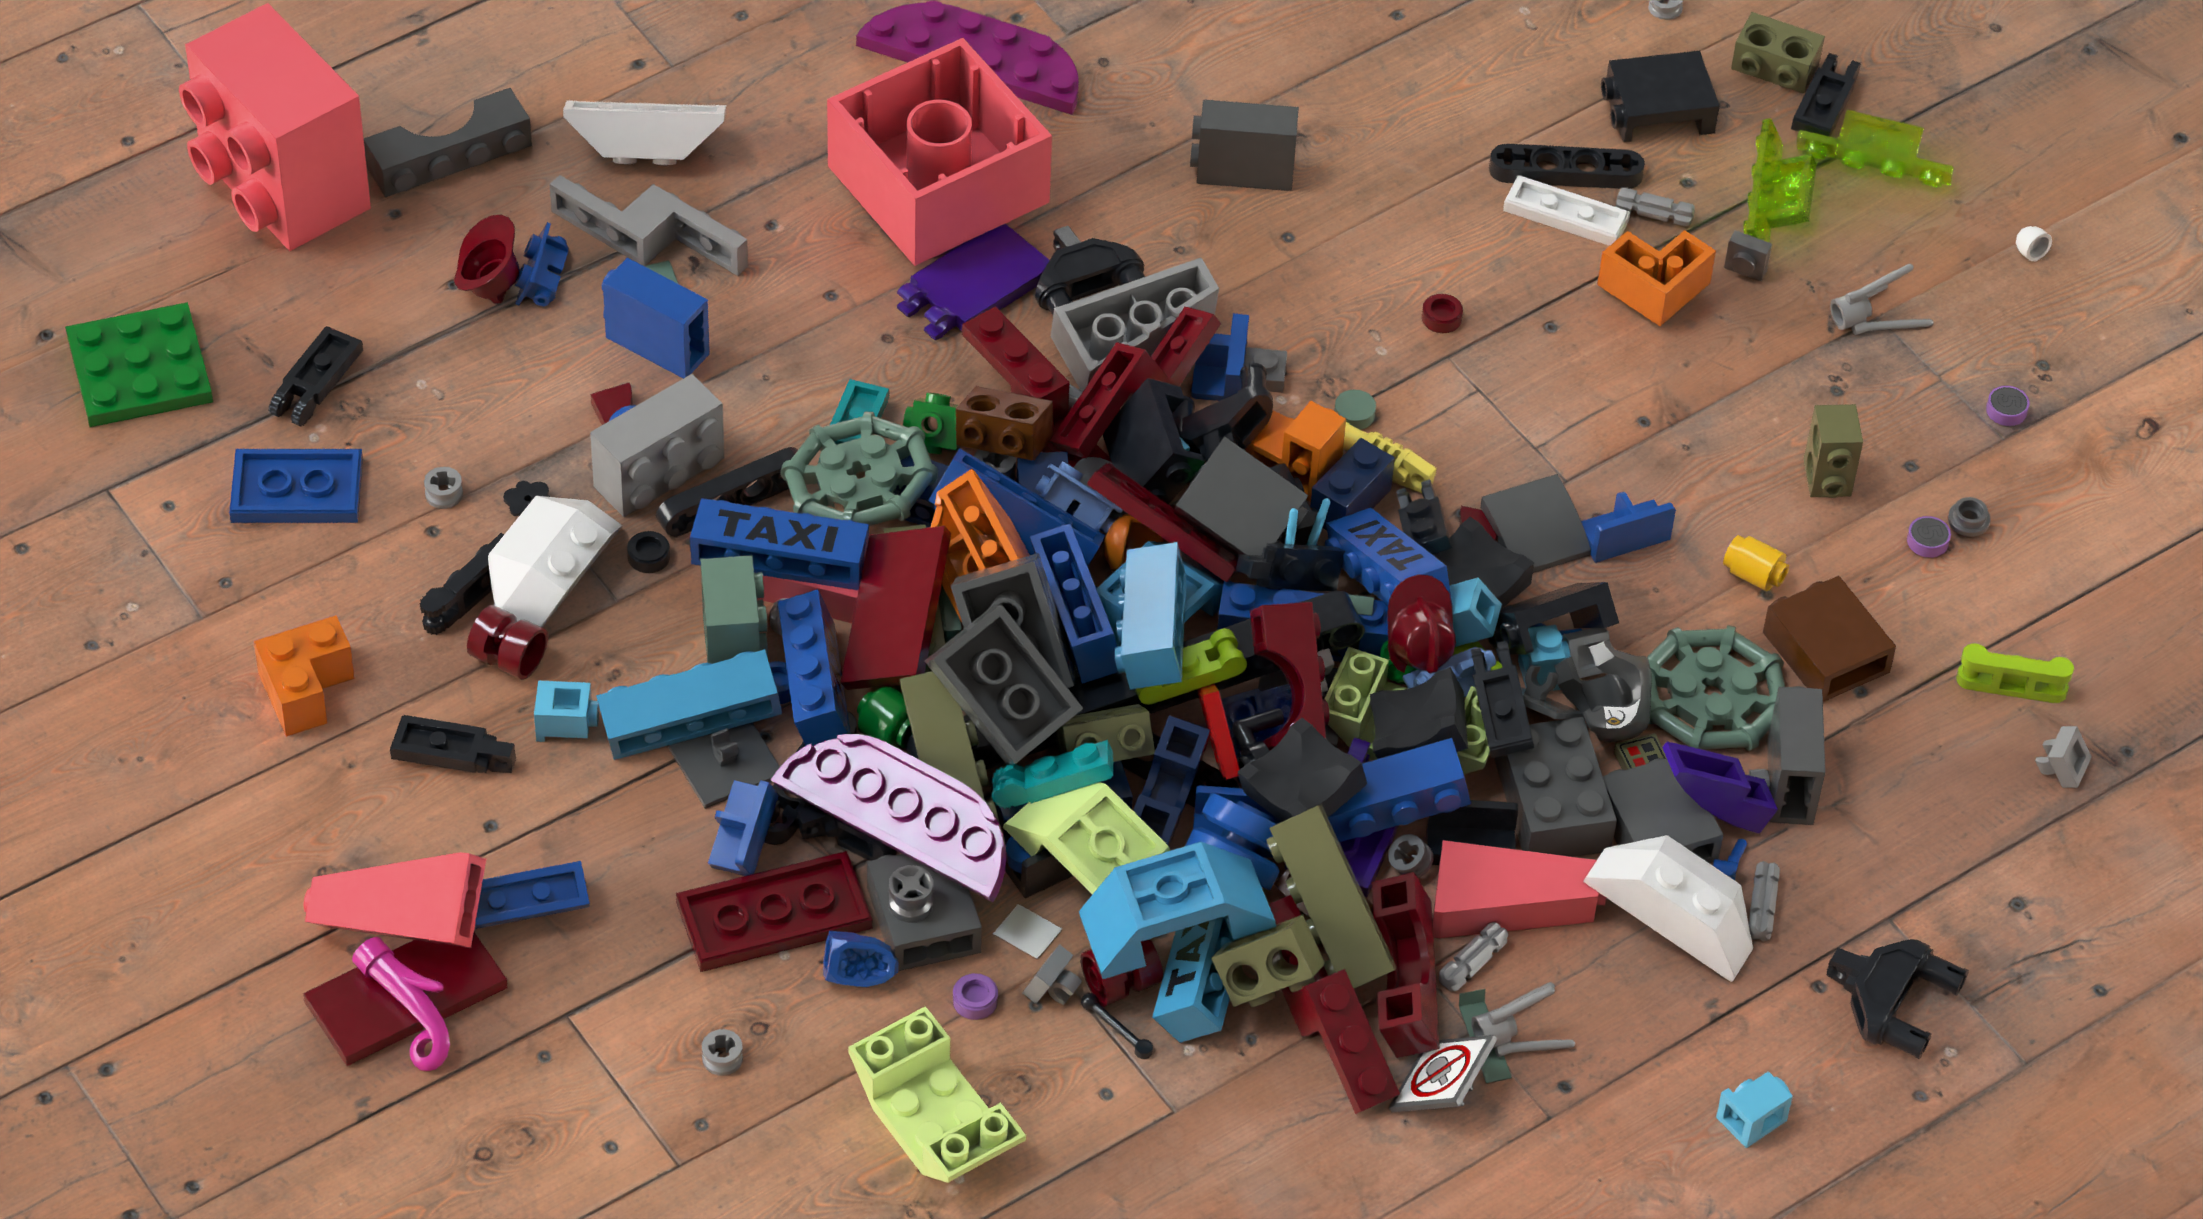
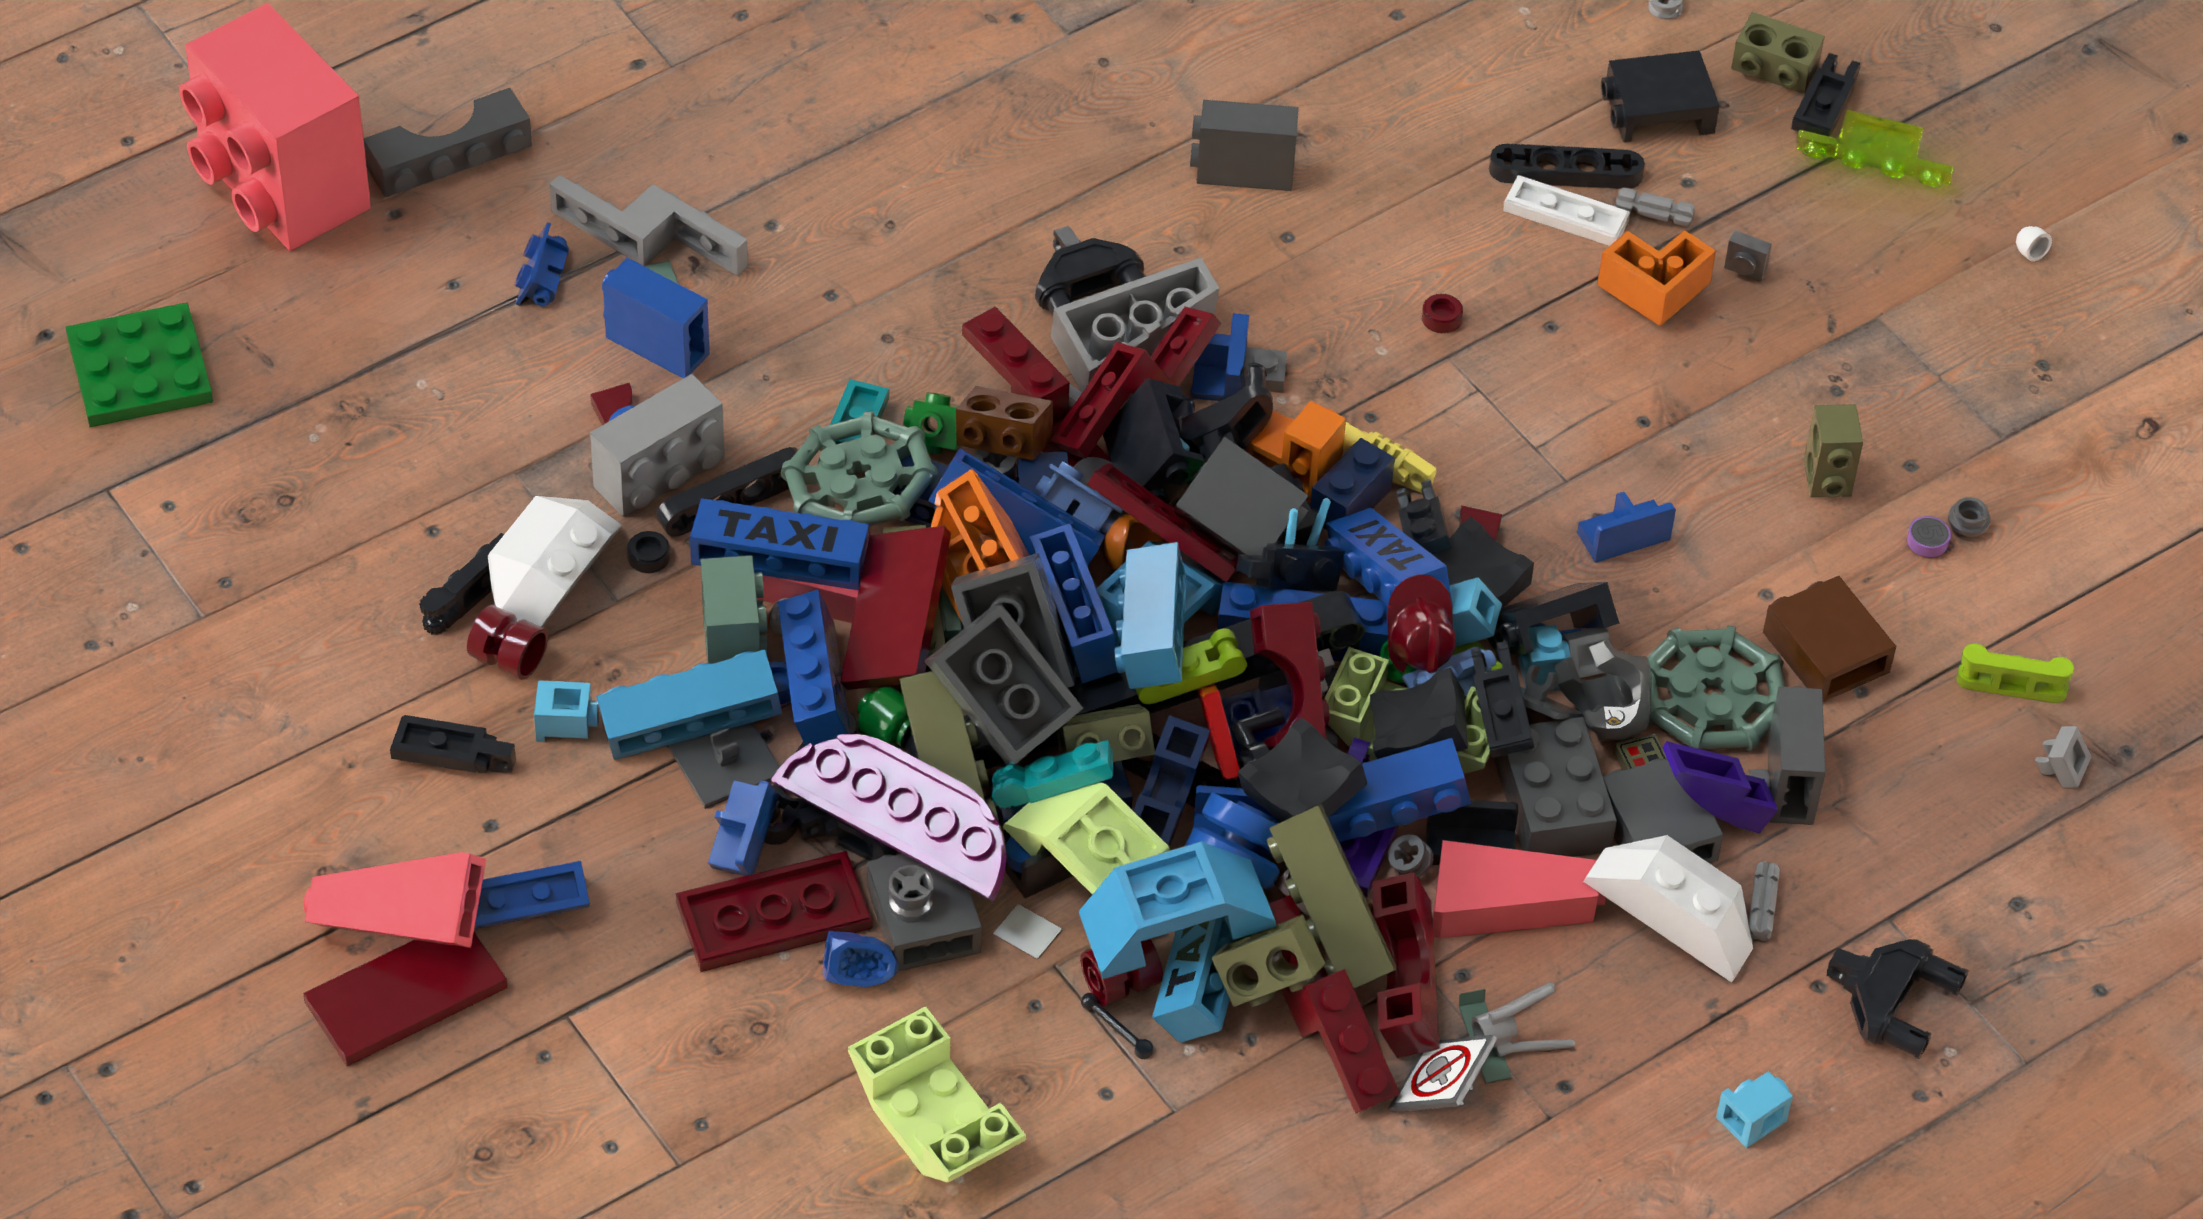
blue tile [229,449,363,523] -> none
orange brick [254,615,355,737] -> none
black hinge [268,326,363,427] -> none
dark pink plant [352,937,450,1071] -> none
light grey bush [424,467,463,509] -> none
dark red piece [454,214,520,304] -> none
black plant [503,481,550,516] -> none
white wedge [563,101,726,165] -> none
light grey bush [702,1029,743,1076] -> none
coral brick [827,38,1052,266] -> none
magenta plate [856,0,1079,115] -> none
dark purple tile [897,223,1050,340] -> none
medium lavender tile [953,974,998,1020] -> none
light grey tile [1022,944,1082,1005] -> none
sand green tile [1334,390,1376,430] -> none
sand green piece [1349,594,1374,616] -> none
light grey axle [1438,922,1509,992] -> none
dark grey slope [1480,474,1591,573] -> none
blue hand [1713,839,1748,881] -> none
yellow brick [1723,535,1789,591] -> none
clear neon green bracket [1743,118,1817,242] -> none
light grey plant [1830,264,1933,335] -> none
tile [1986,386,2029,426] -> none

